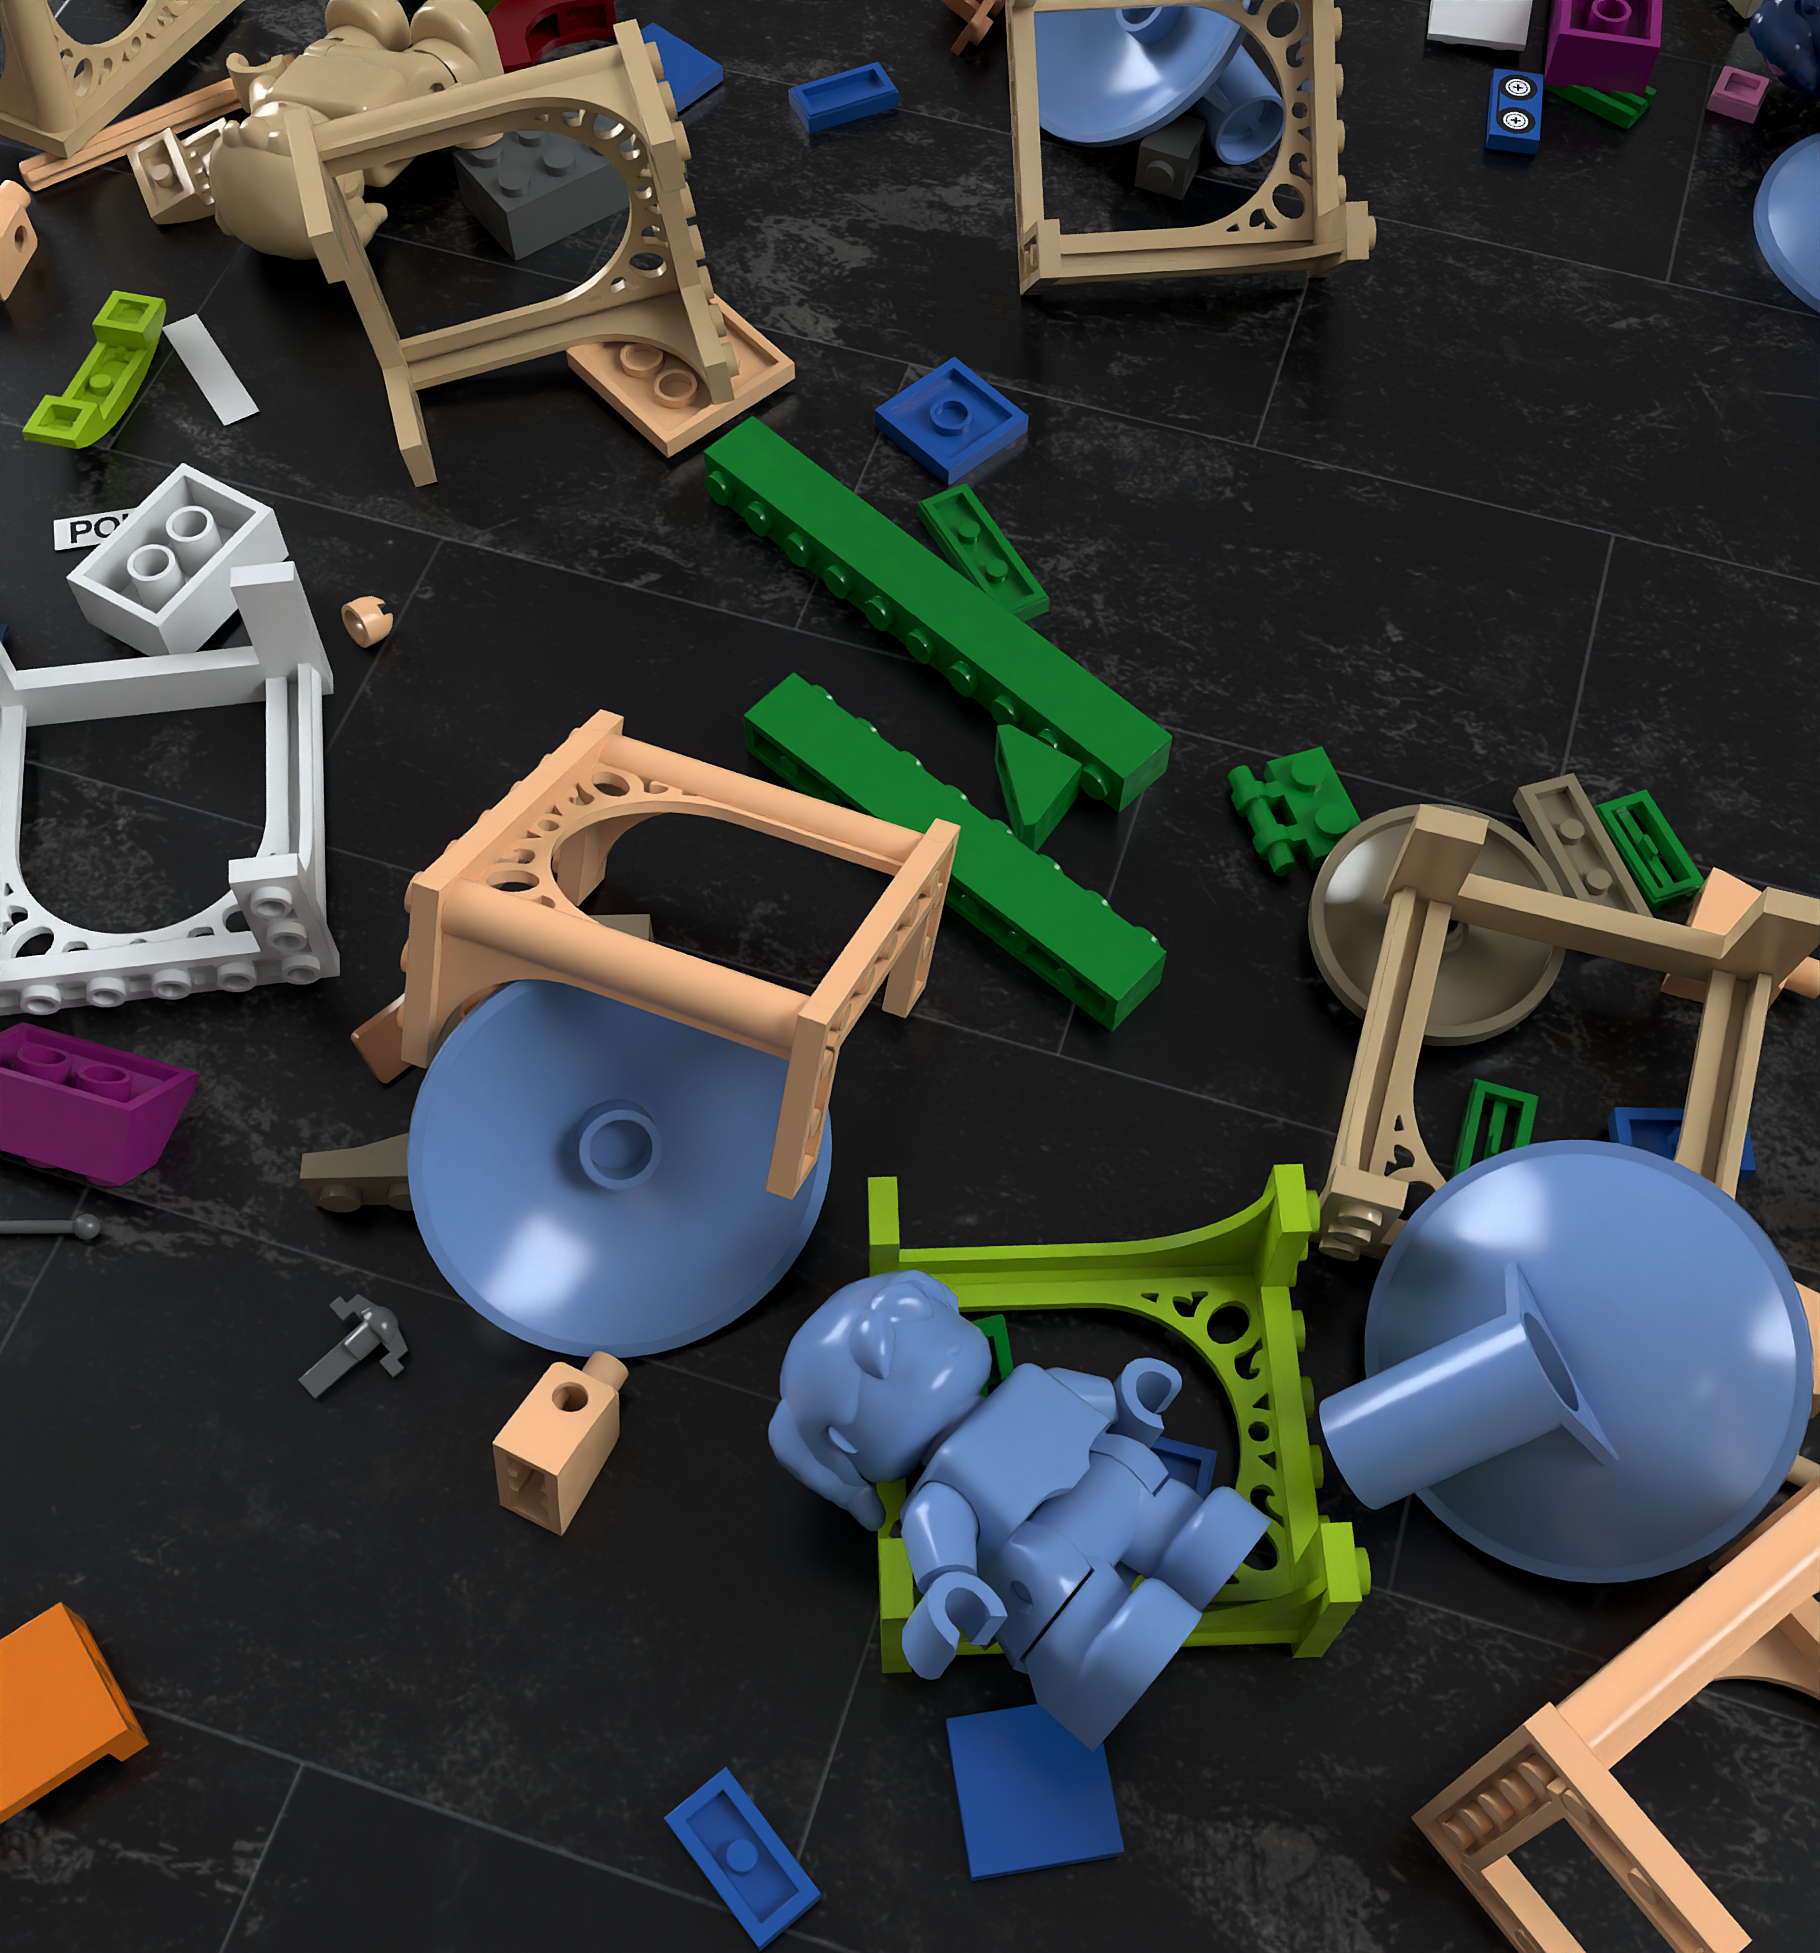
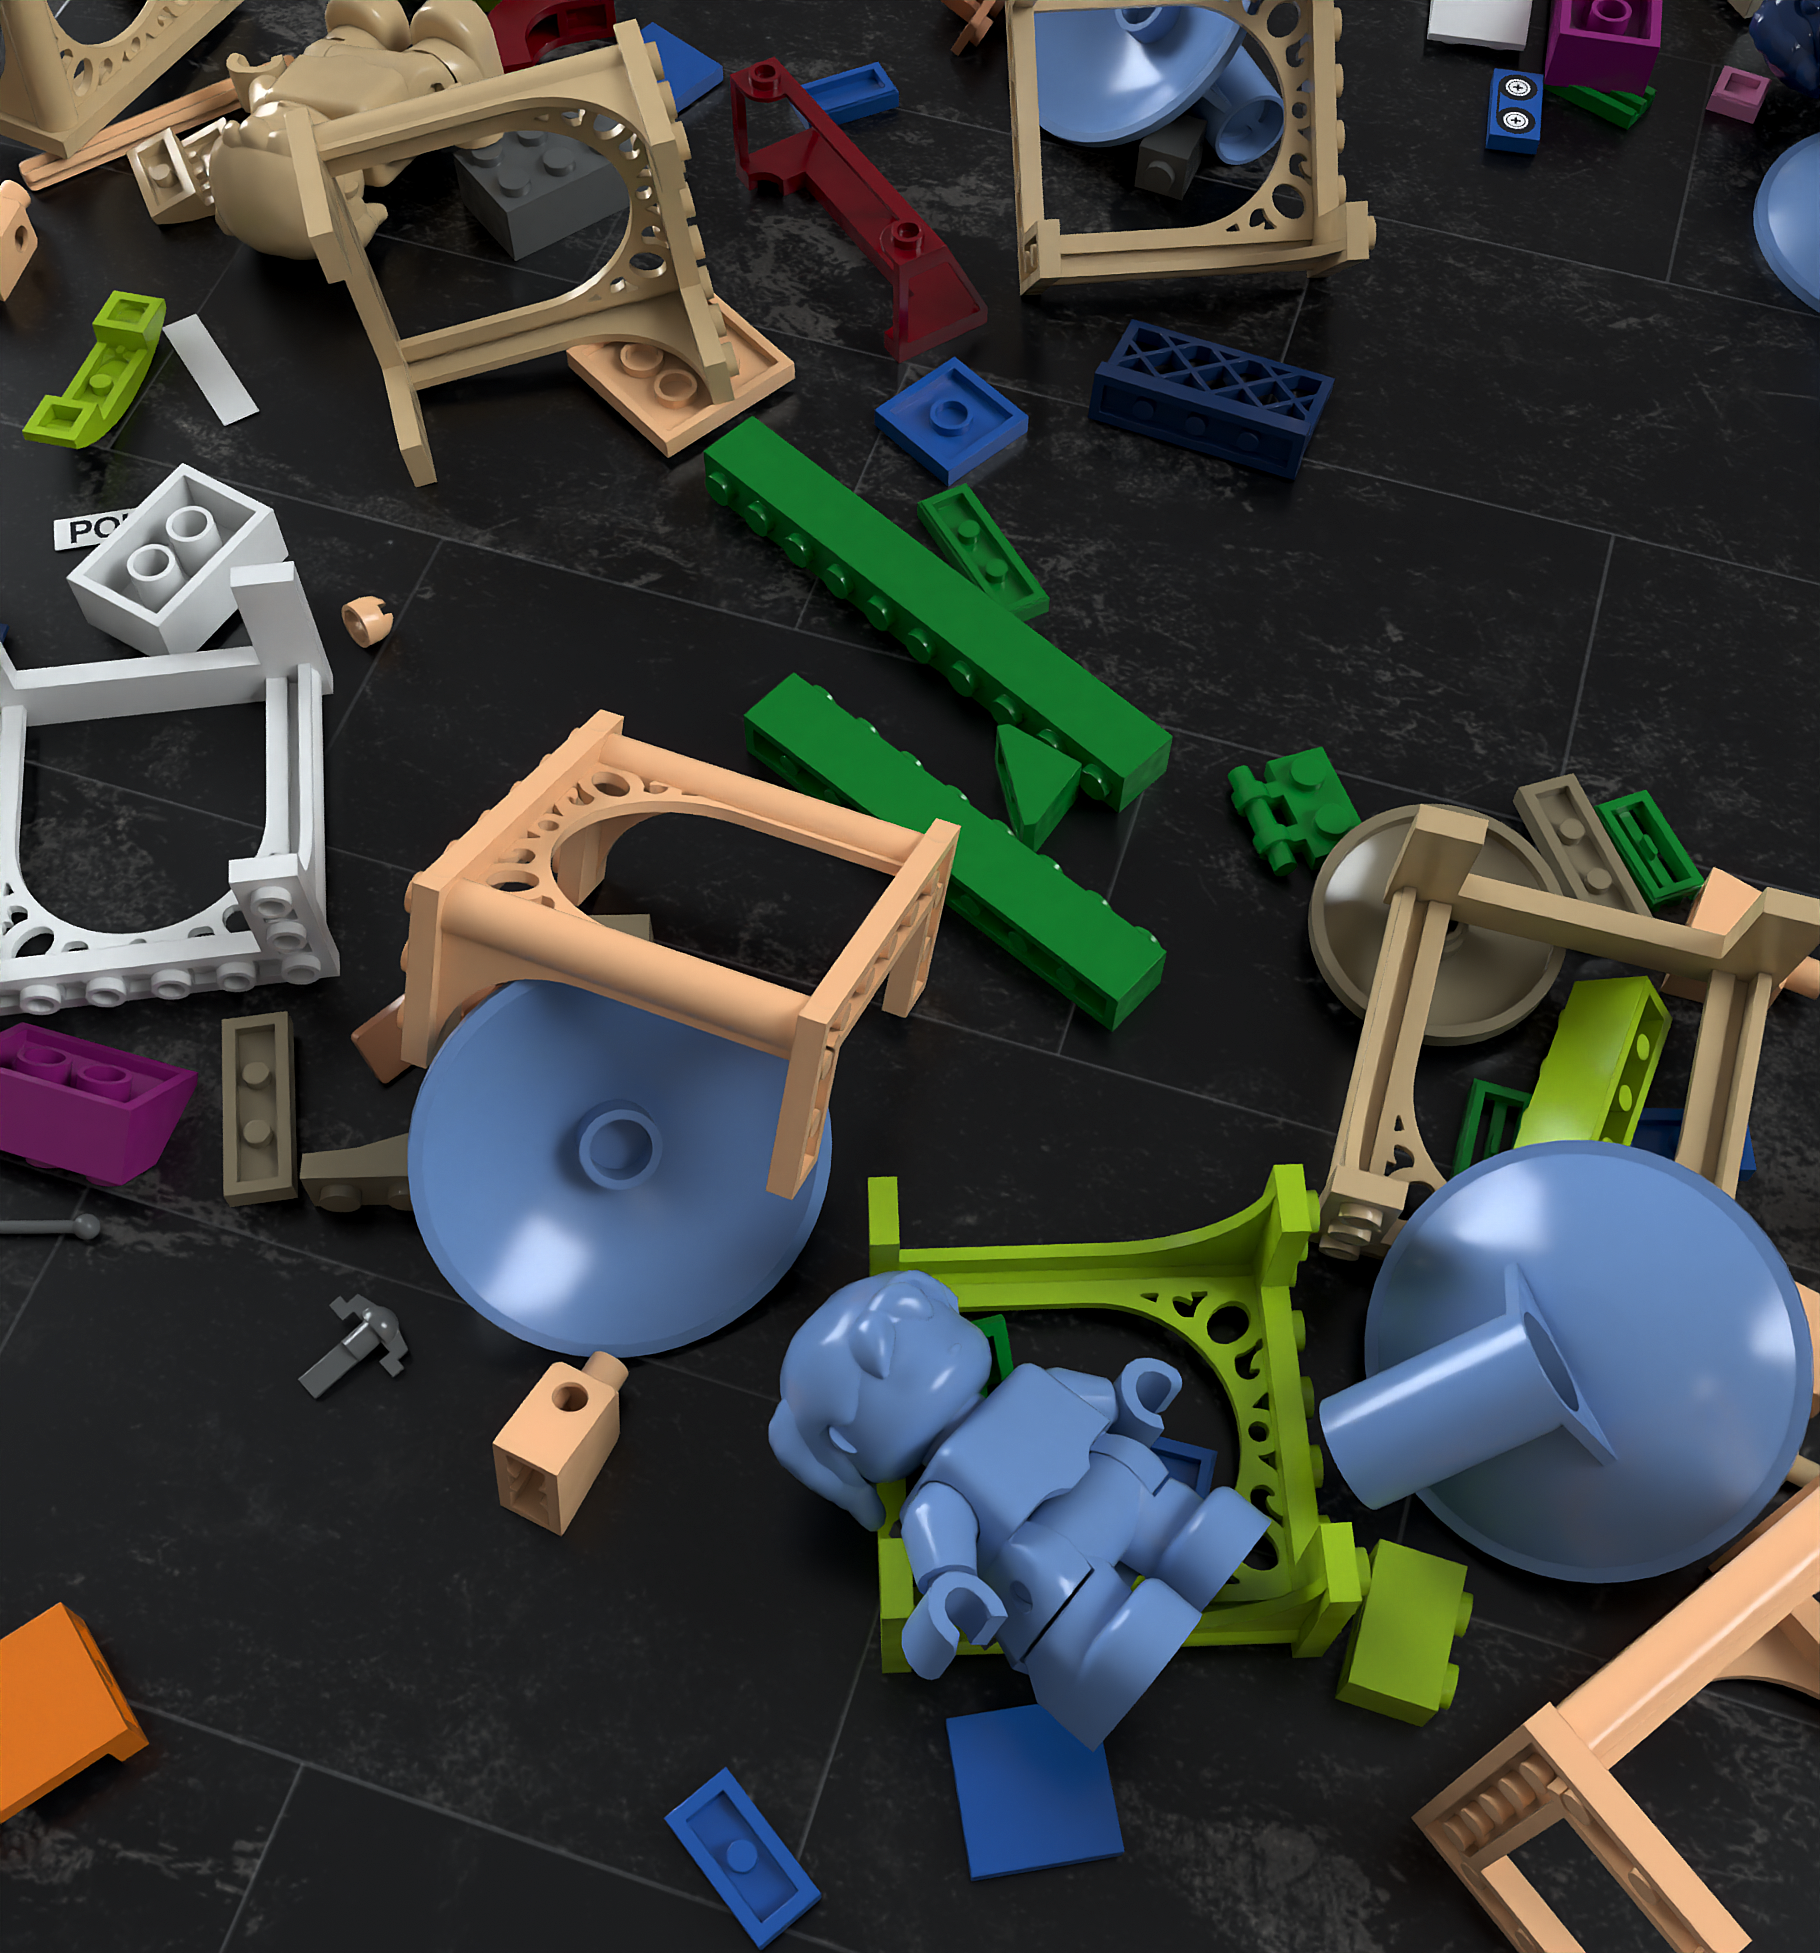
none -> dark tan plate [222,1011,298,1207]
none -> dark red windscreen [729,56,988,364]
none -> dark blue fence [1087,319,1335,480]
none -> lime brick [1335,1539,1473,1727]
none -> lime brick [1513,976,1673,1149]

